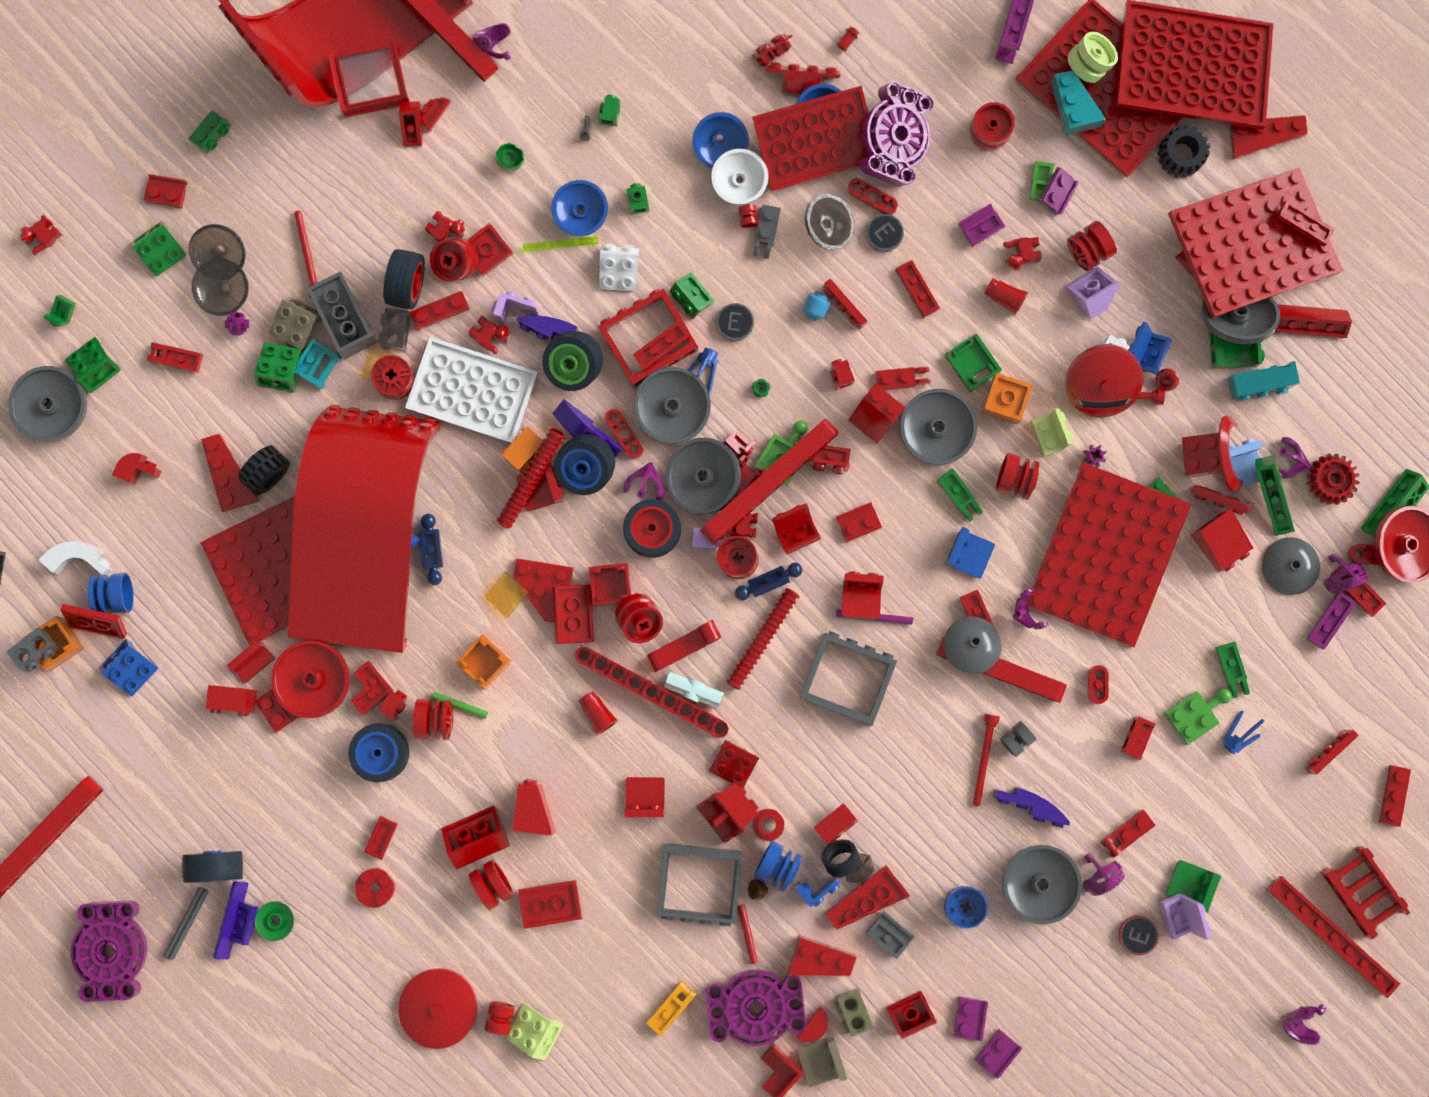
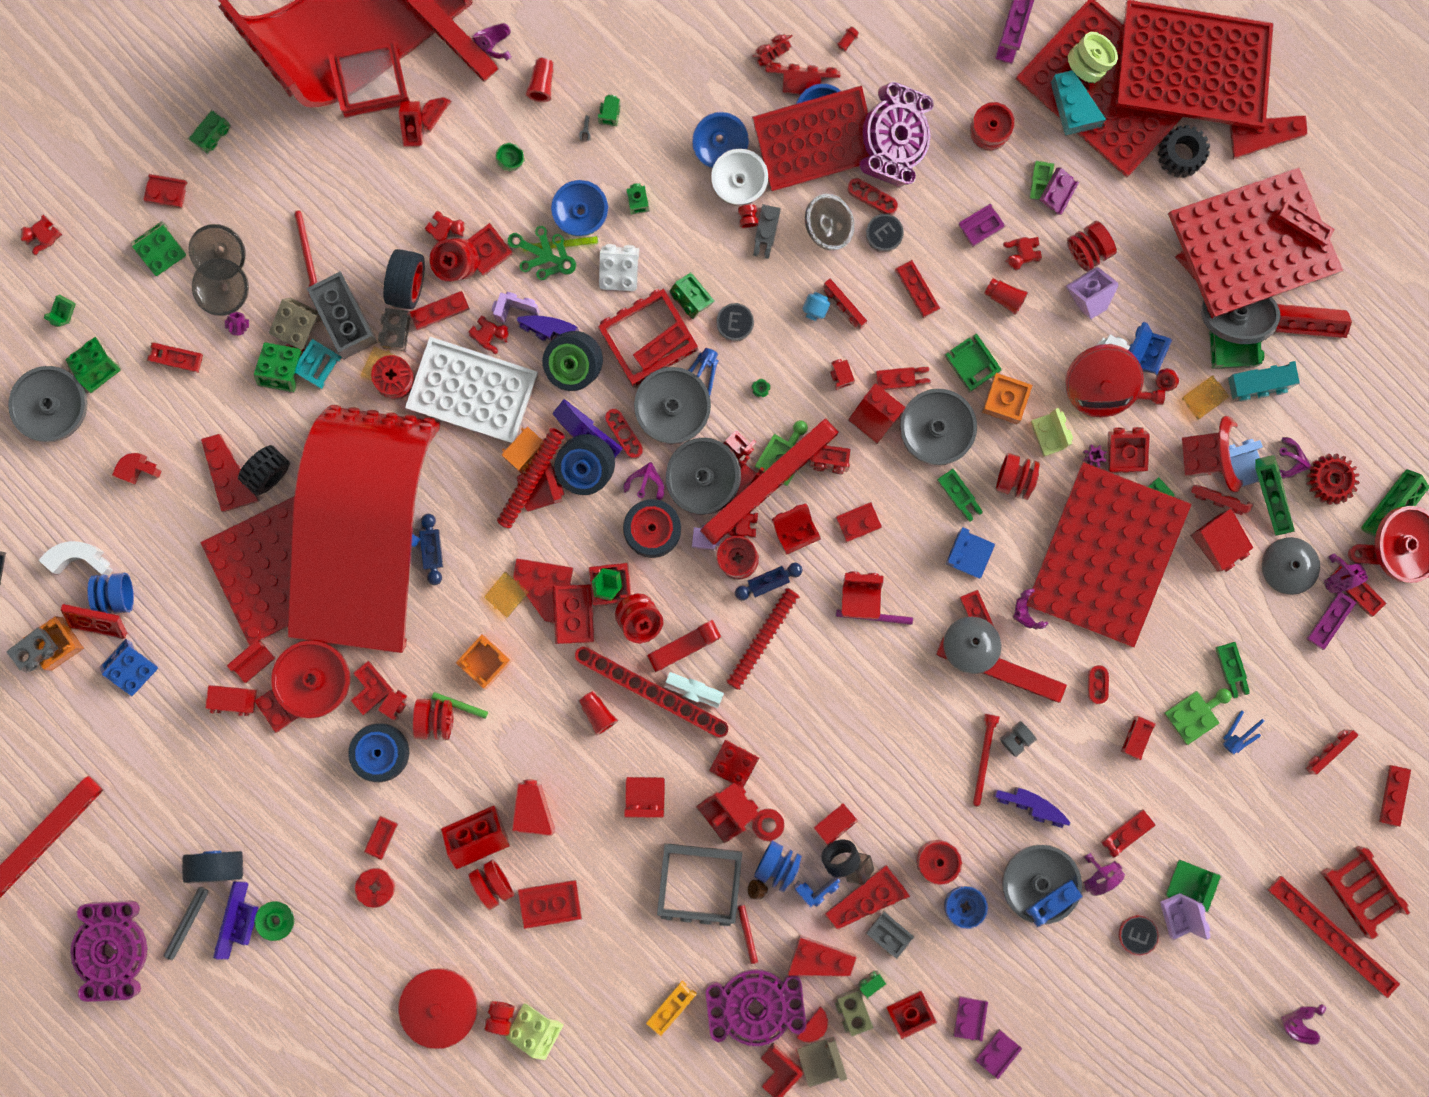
dark grey window [799,631,897,726] -> none
none -> green plant [508,226,577,280]
none -> red plant [525,57,554,102]
none -> green panel [592,568,622,601]
none -> green piece [858,971,887,999]
none -> red wheel [916,839,962,885]
none -> blue plate [1026,880,1083,927]
none -> red plate [1107,427,1150,472]
none -> clear yellow plate [1181,375,1230,420]

